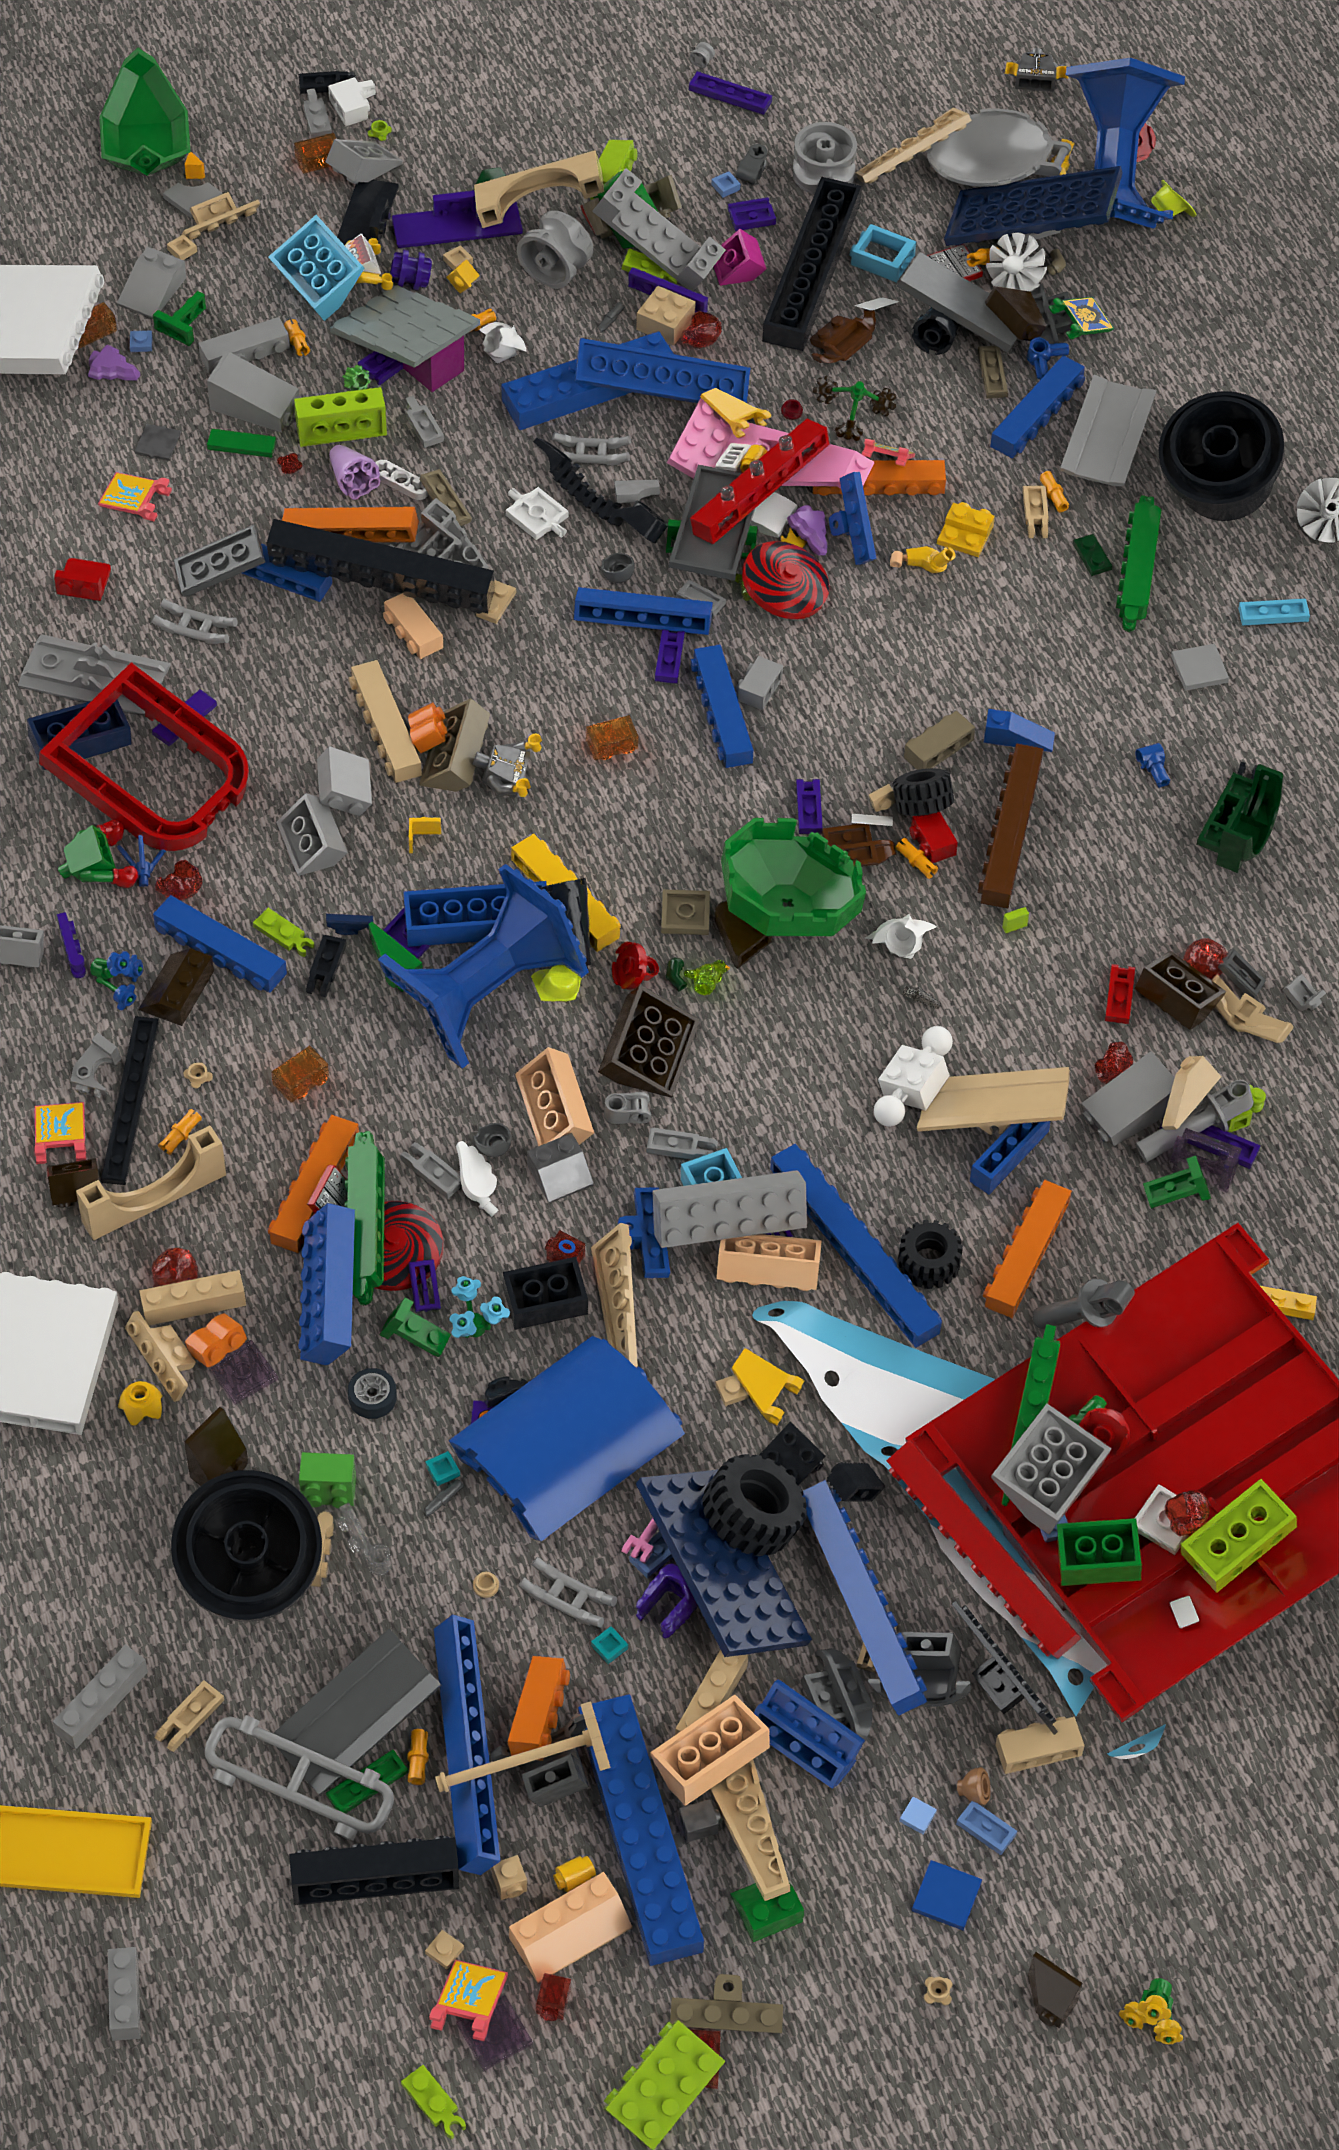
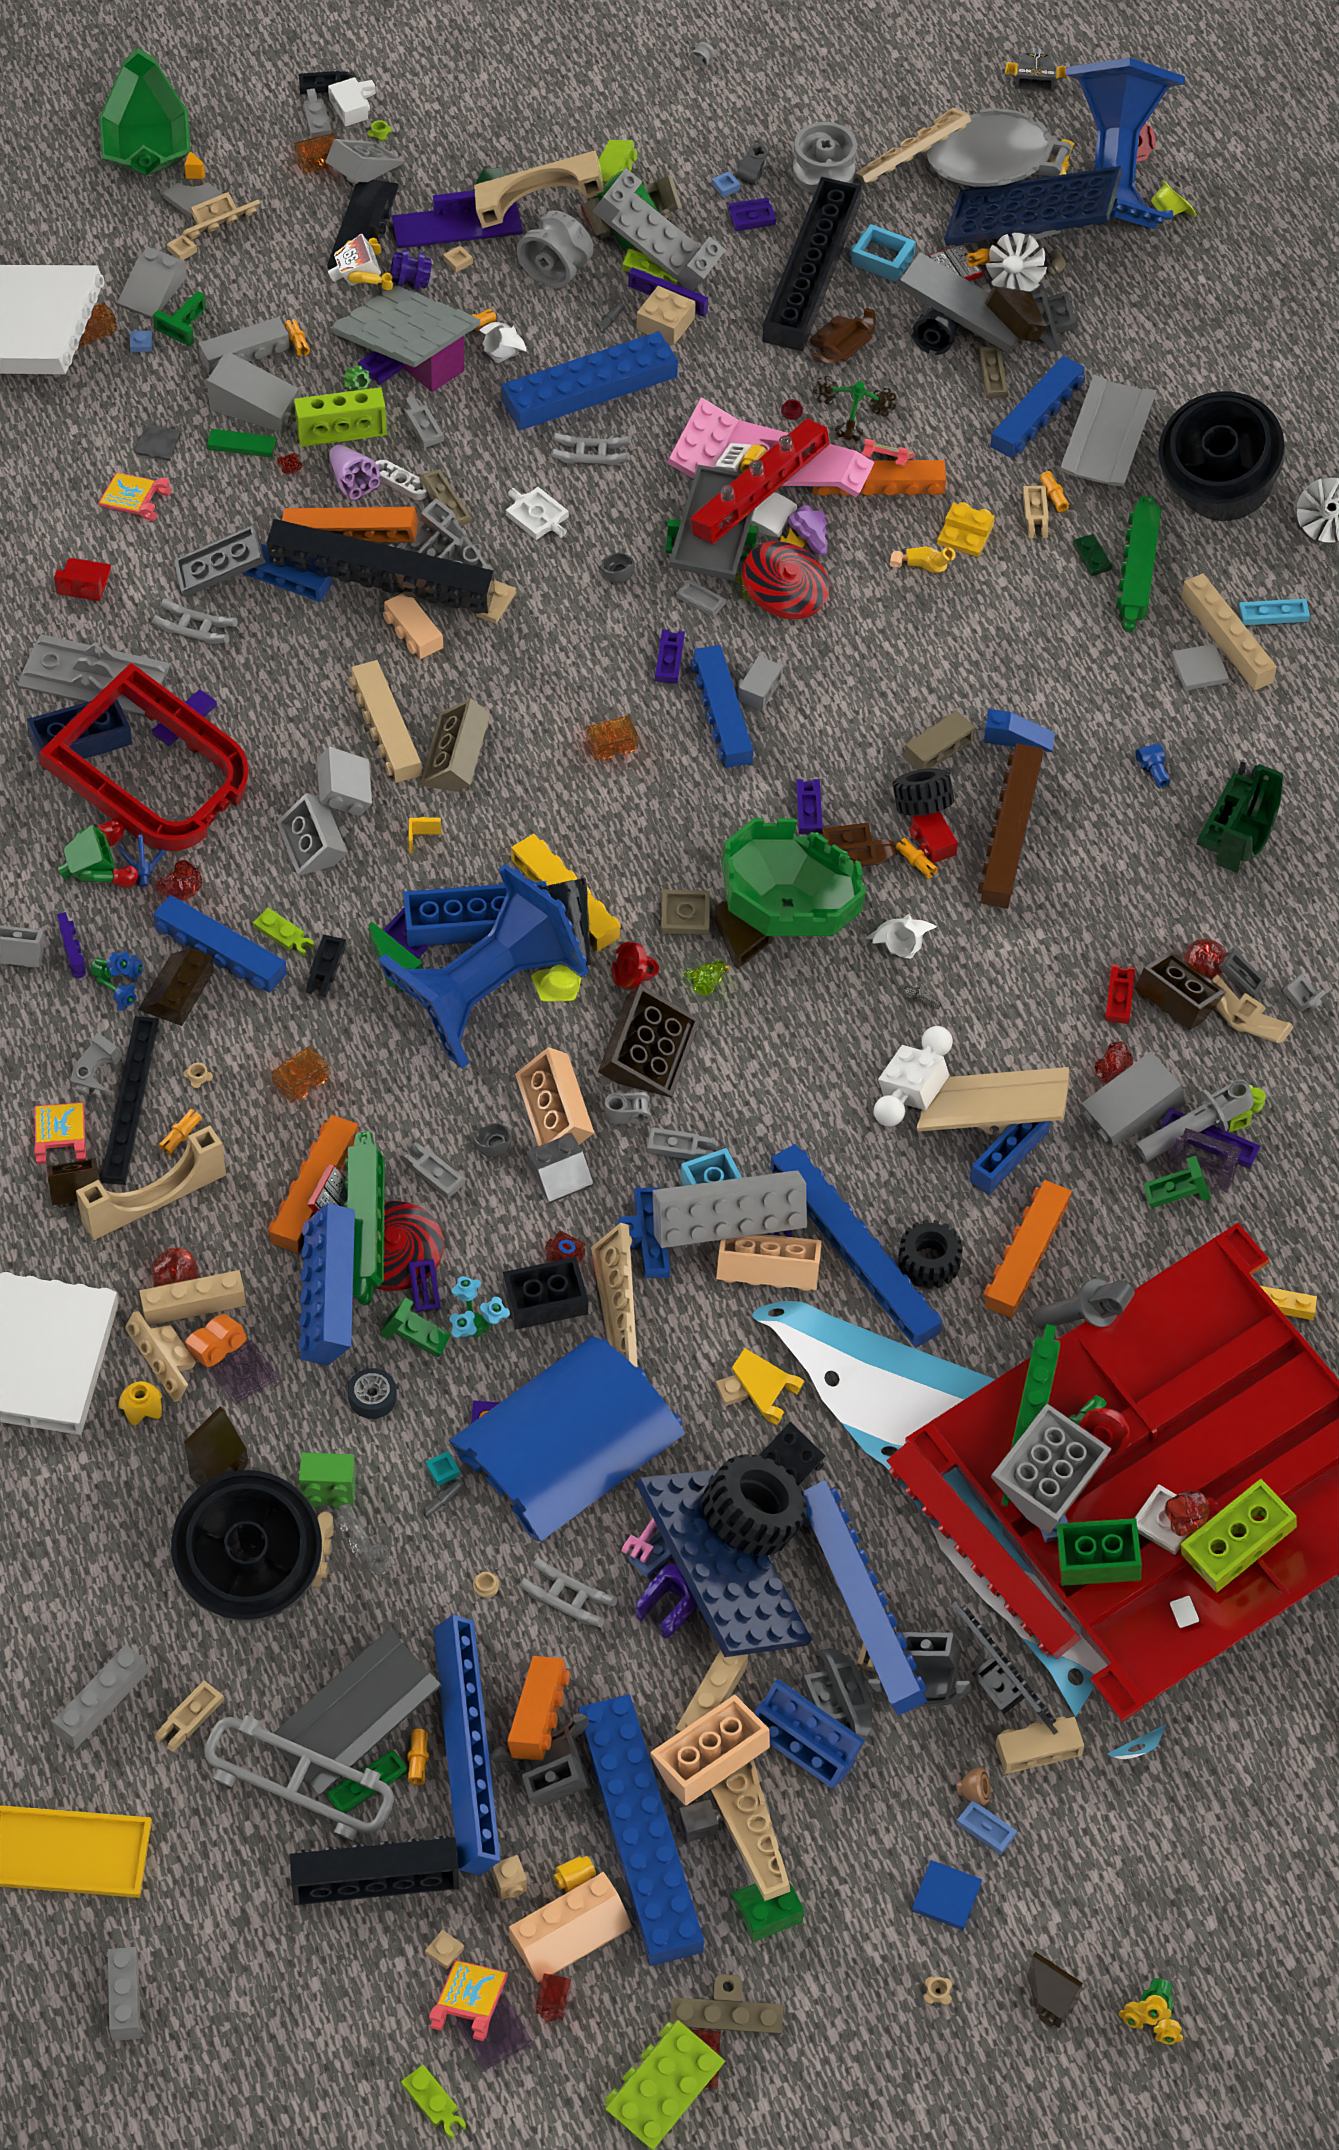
medium lavender rock [88,345,140,380] -> none
medium azure slope [269,215,364,321] -> none
dark blue tile [326,914,374,935] -> none
orange brick [408,702,447,754] -> none
tan tile [435,1701,611,1793] -> none
yellow bracket [446,259,480,293] -> none
white animal [456,1141,499,1217] -> none
flat silver torso [473,734,542,798] -> none
black tile [485,1376,528,1408] -> none
black piece [533,438,669,544] -> none
blue plate [574,338,750,403] -> none
blue brick [574,587,713,635] -> none
teal plate [591,1626,628,1664] -> none
light grey tile [614,480,660,503] -> none
dark green arm [665,957,687,992] -> none
clear red hair [681,311,722,349] -> none
dark purple plate [689,71,772,115] -> none
yellow flag [700,388,771,438] -> none
dark pink slope [714,229,766,286] -> none
black brick [827,1462,885,1502] -> none
blue plate [829,472,877,565] -> none
white sticker [852,814,893,826] -> none
white sticker [855,298,899,310] -> none
tan plate [869,784,896,812] -> none
light blue tile [899,1797,937,1834] -> none
lime tile [1002,907,1029,933] -> none
blue axle [1026,337,1069,380] -> none
flag [1048,297,1114,340] -> none
tan slope [1161,1056,1222,1130] -> none
none -> tan brick [1181,573,1277,691]

